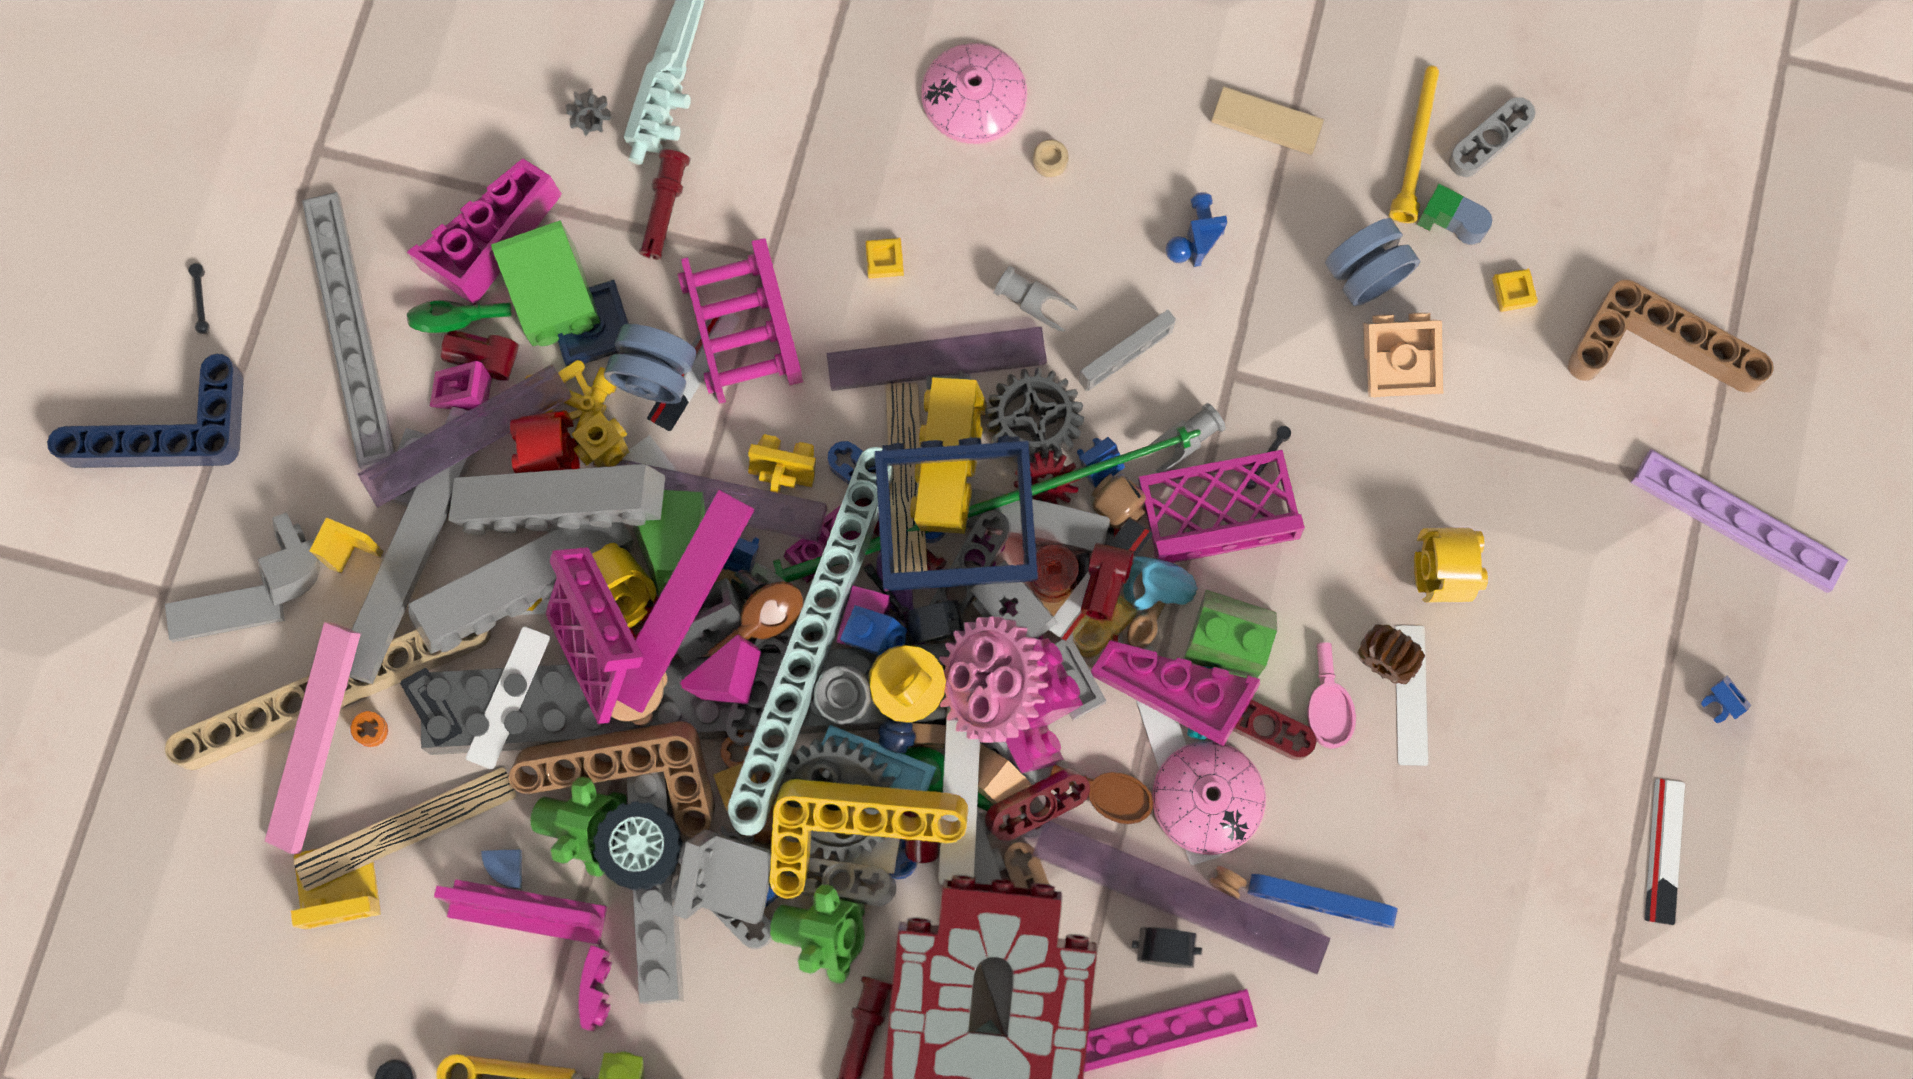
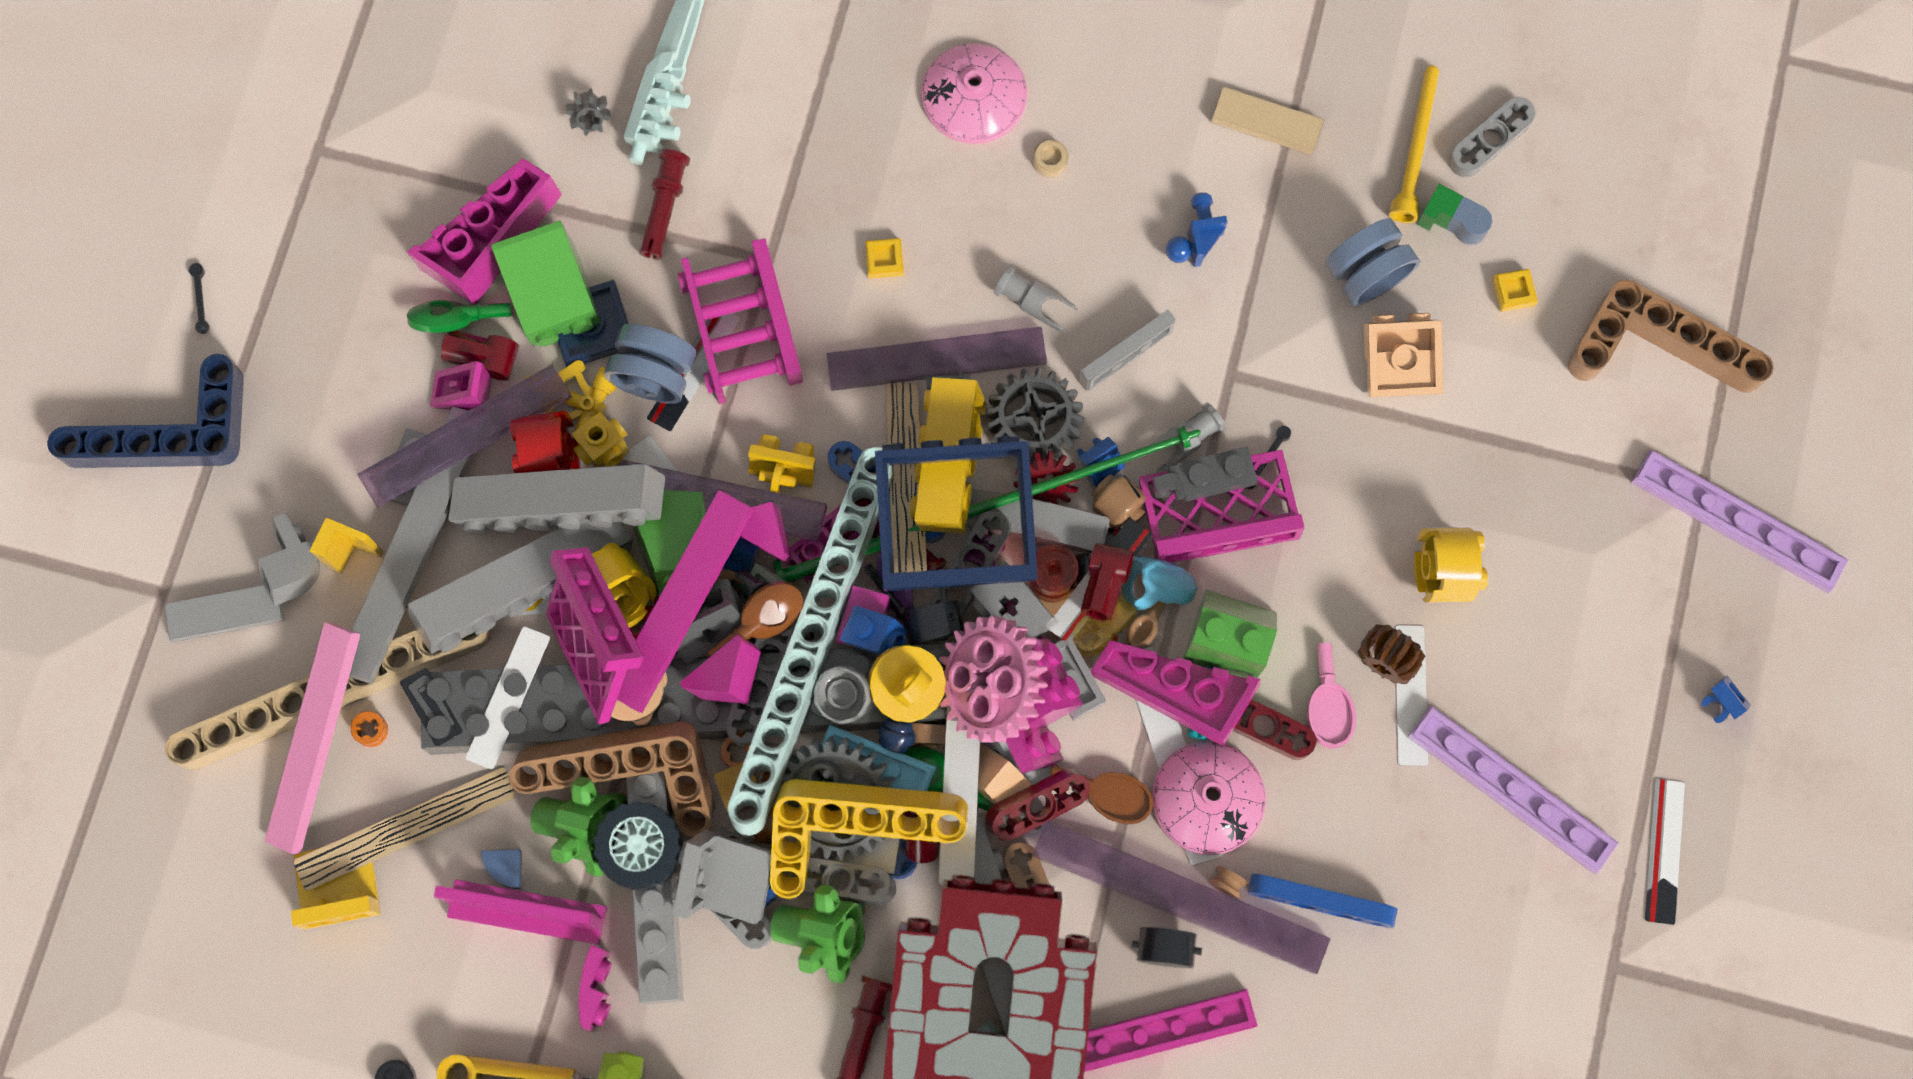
light grey tile [302,192,396,470] -> none
none -> dark pink slope [740,502,792,564]
none -> dark grey hinge [1152,447,1258,502]
none -> lavender tile [1407,705,1619,874]

